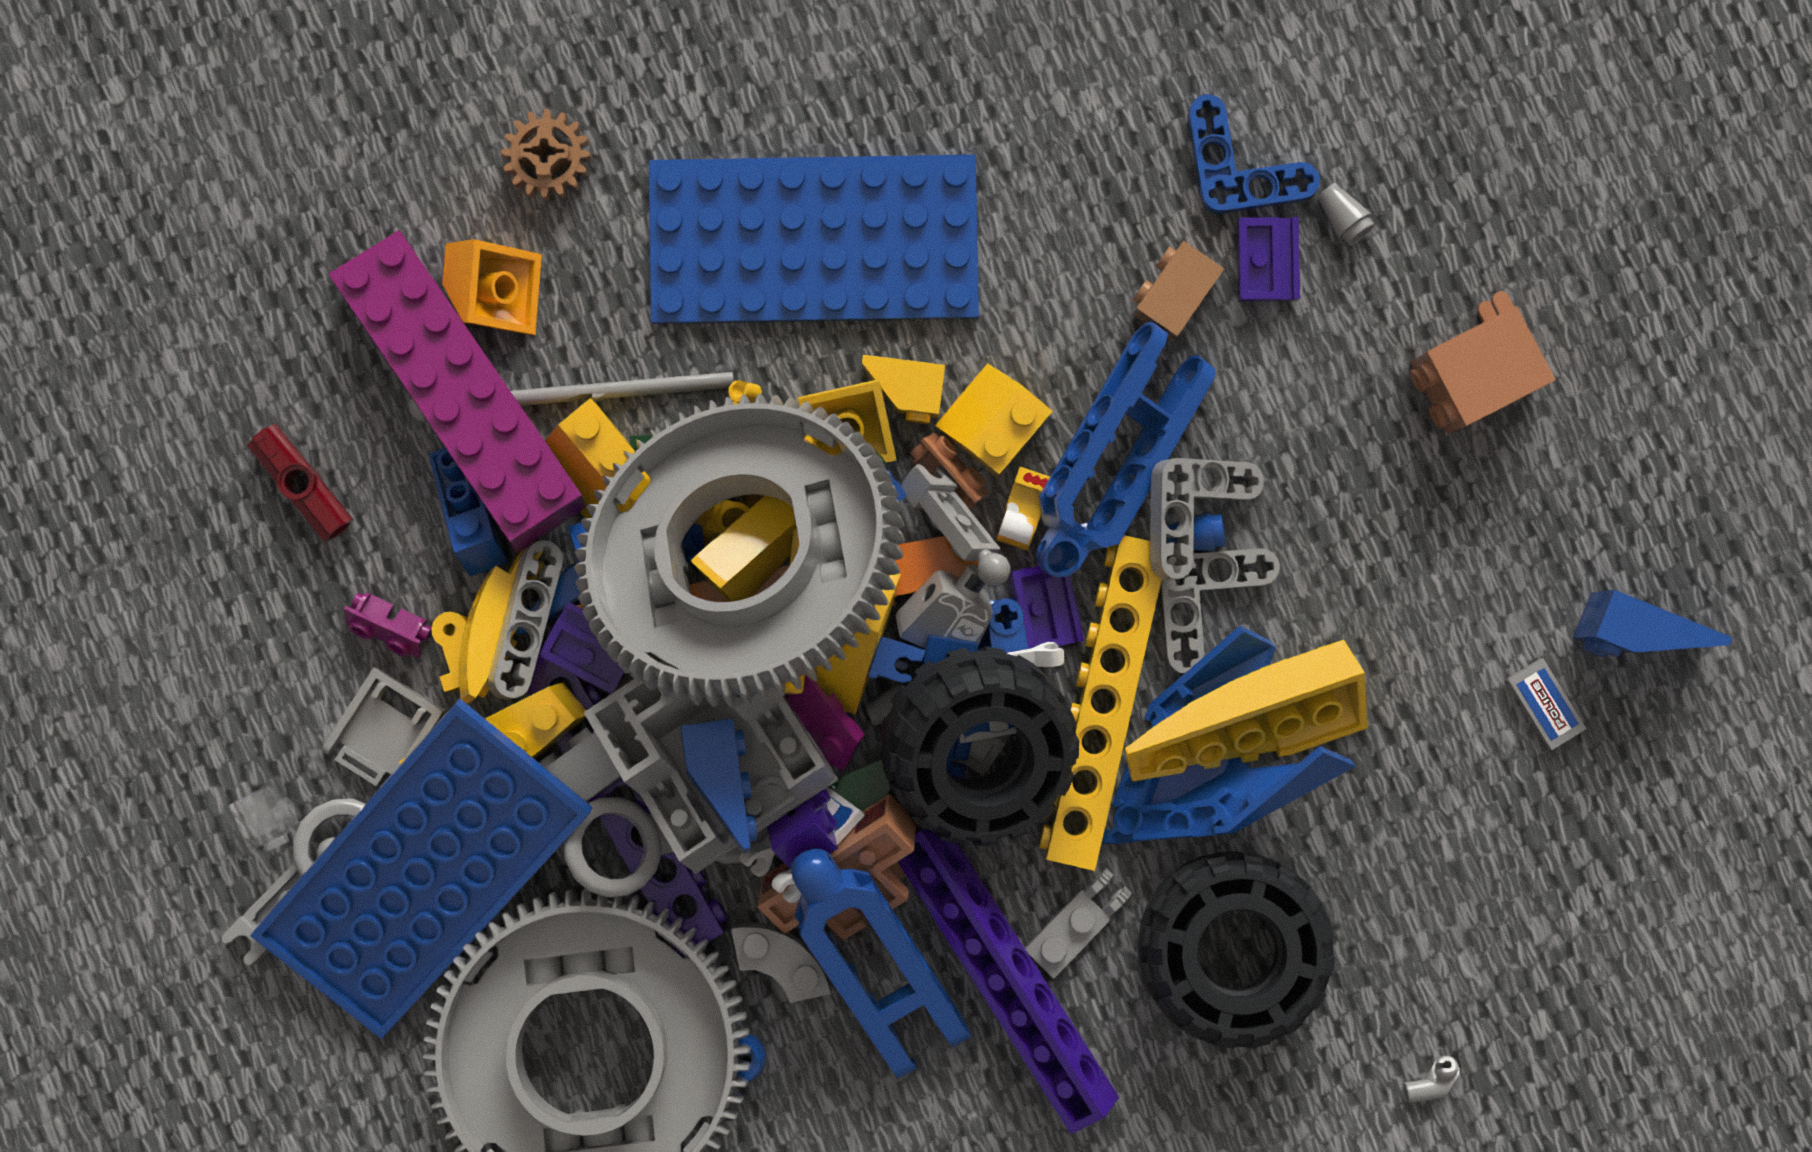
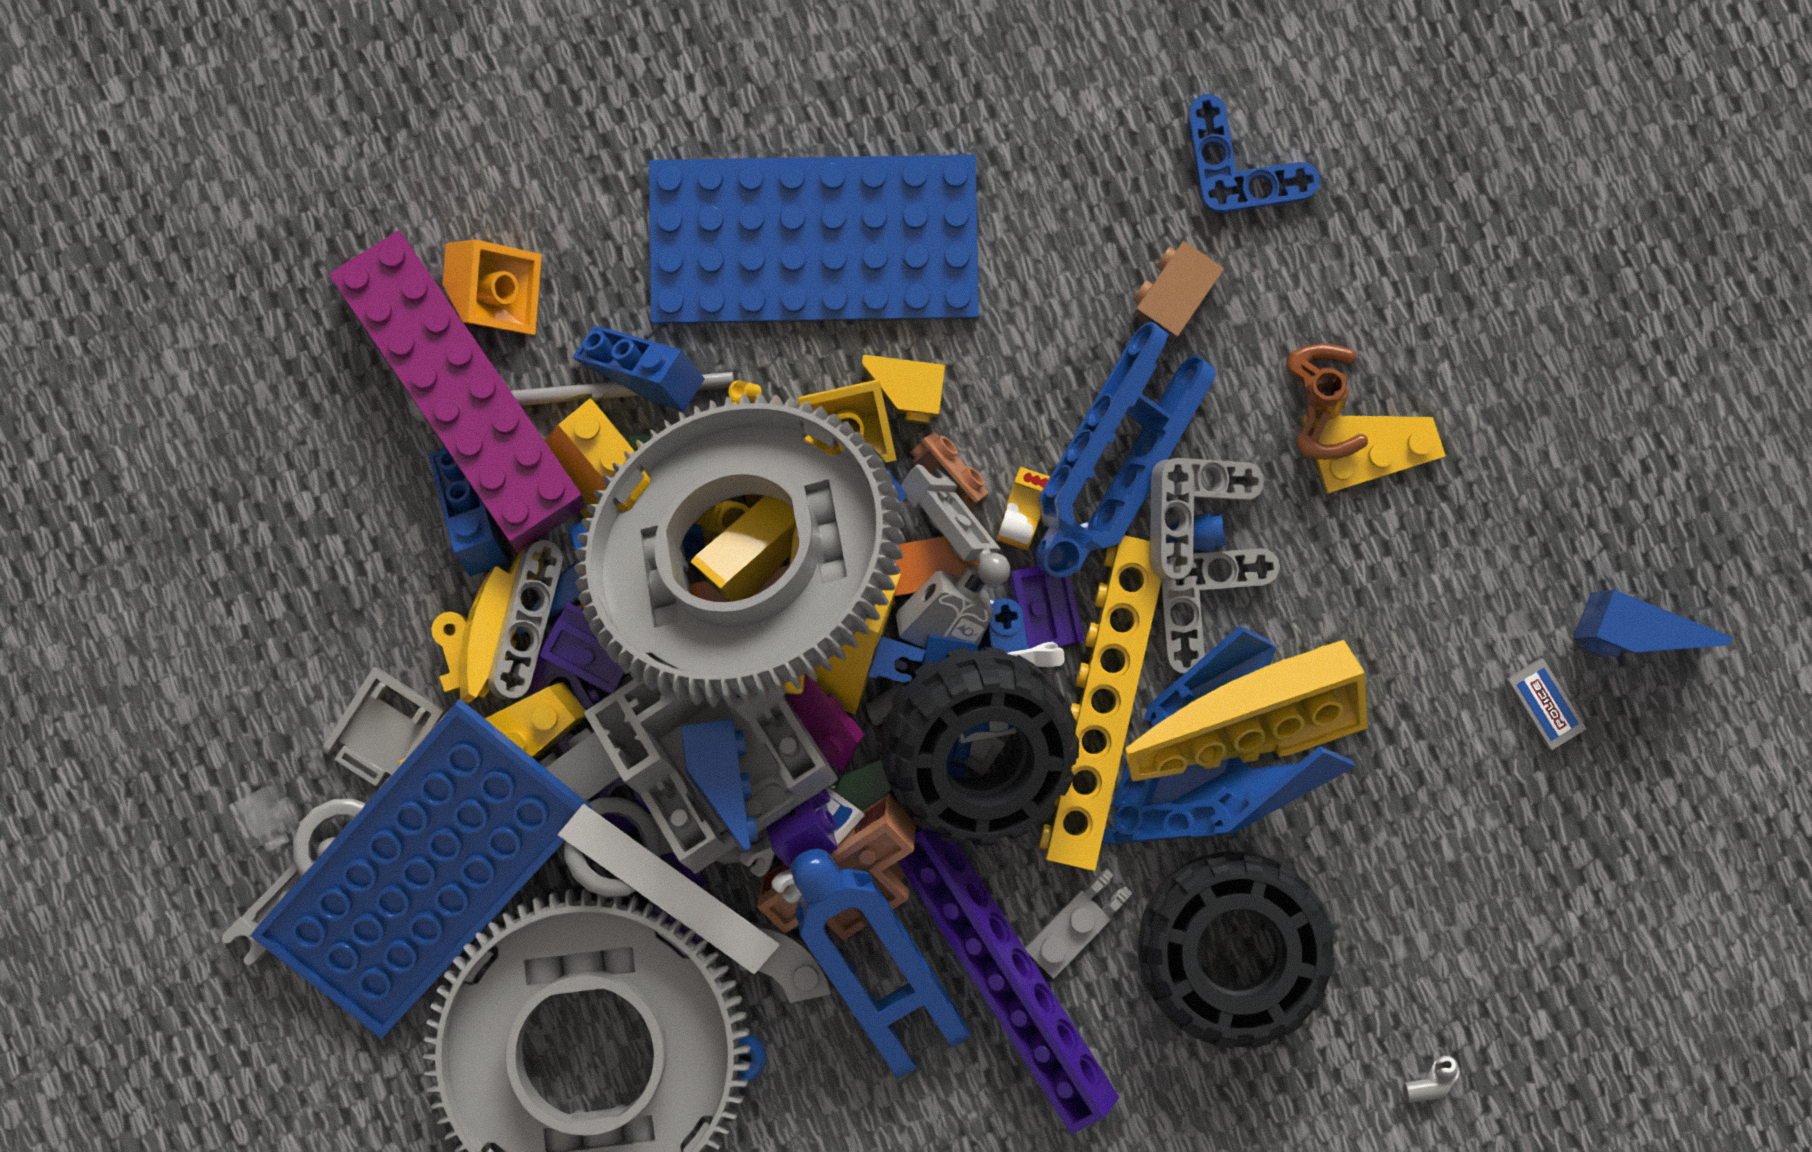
dark red piece [247,423,354,542] -> none
magenta hinge [344,592,432,659] -> none
medium nougat gear [501,109,592,201] -> none
yellow slope [935,363,1053,478] -> none
dark purple plate [1237,217,1300,302] -> none
light grey cone [1317,183,1375,246] -> none
nougat container [1409,291,1556,434] -> none
none -> white sticker [558,804,780,974]
none -> blue slope [573,325,705,412]
none -> dark orange piece [1286,344,1368,460]
none -> yellow wing [1301,415,1446,494]

